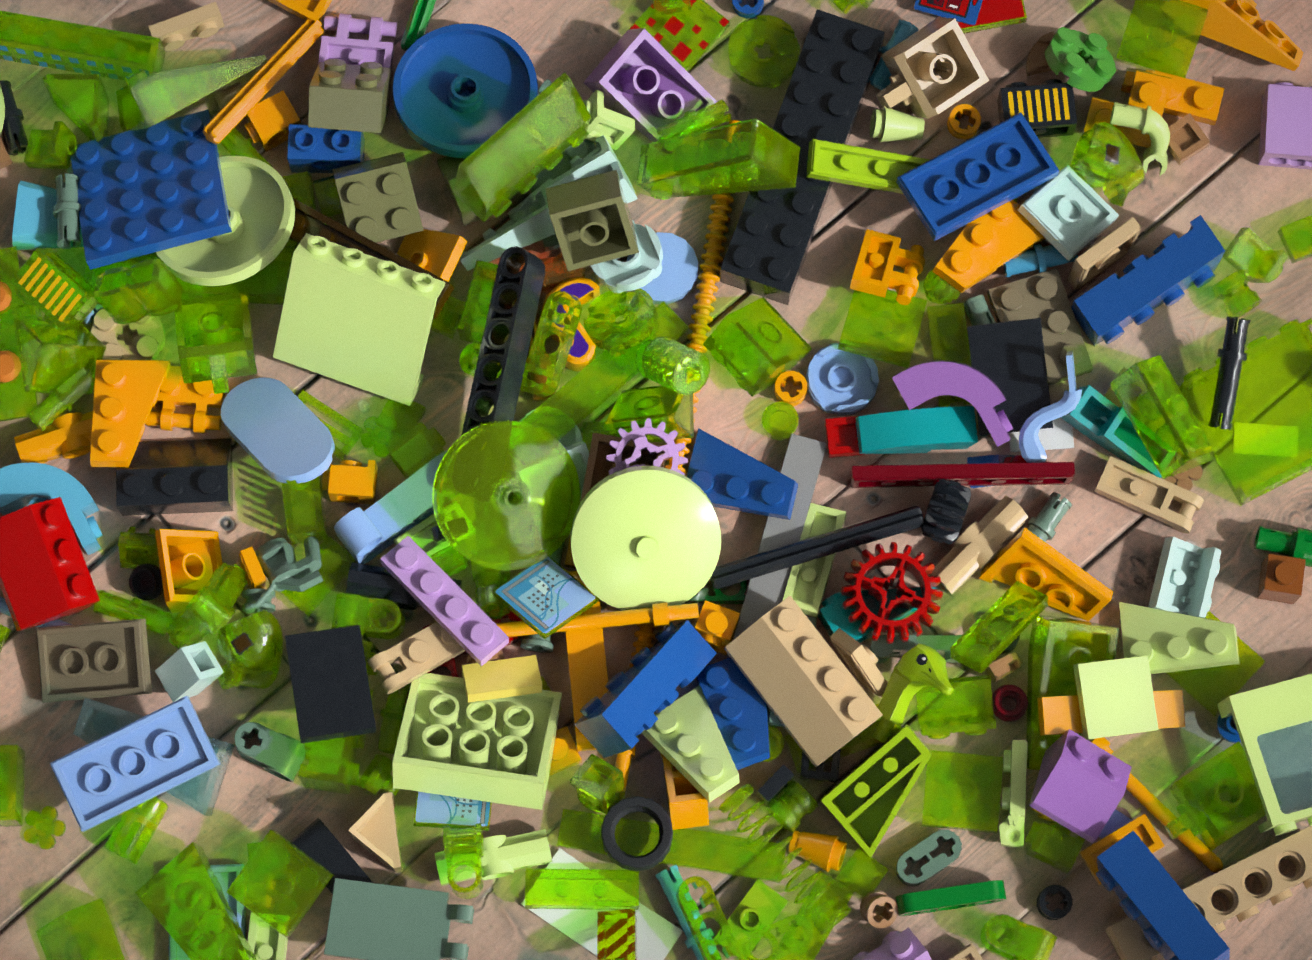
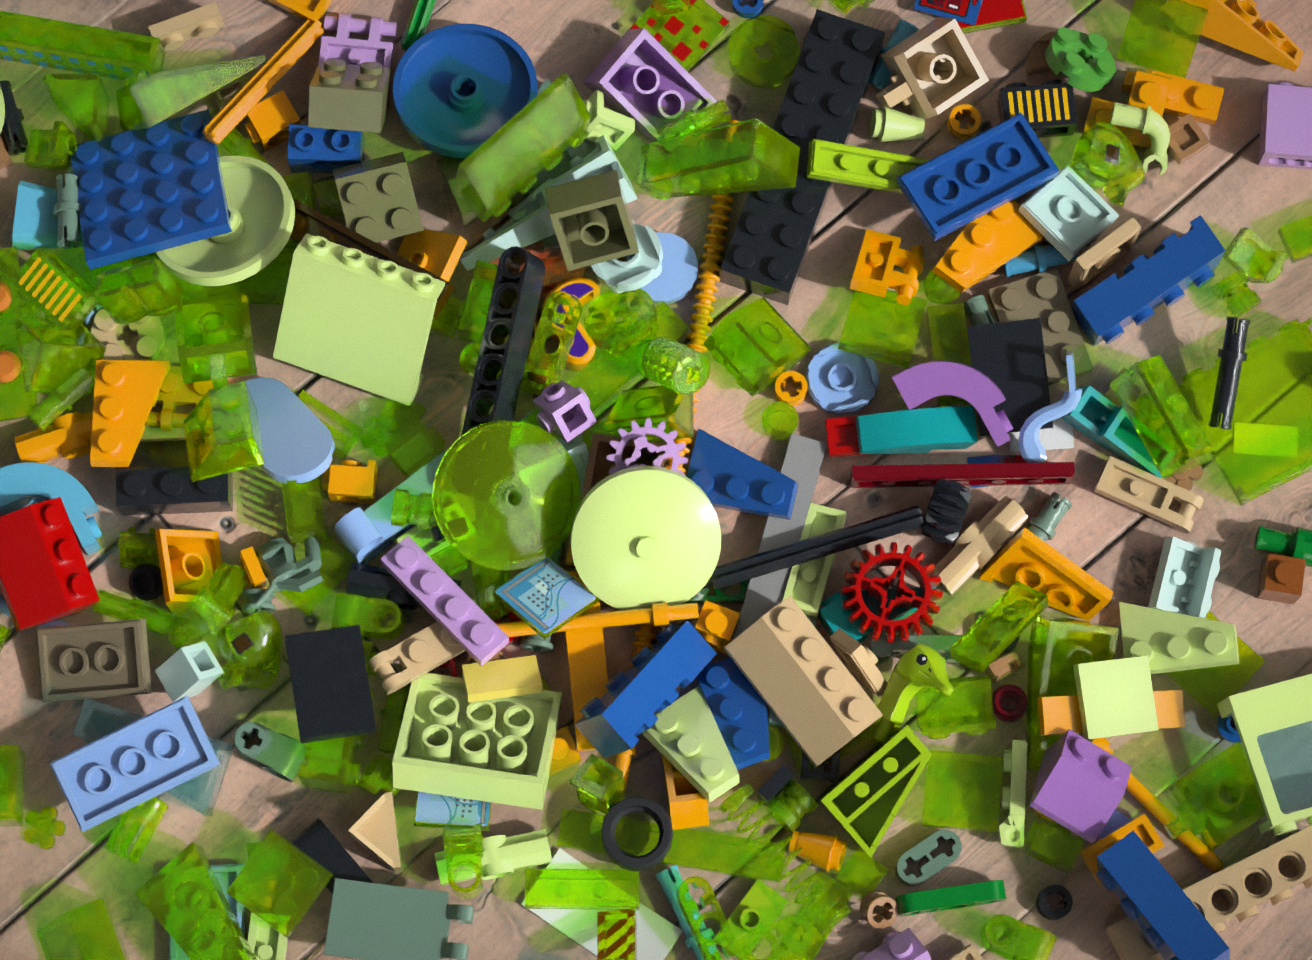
none -> clear neon green slope [183,381,265,482]
none -> clear neon green wheel [391,488,434,530]
none -> lavender brick [532,380,597,442]

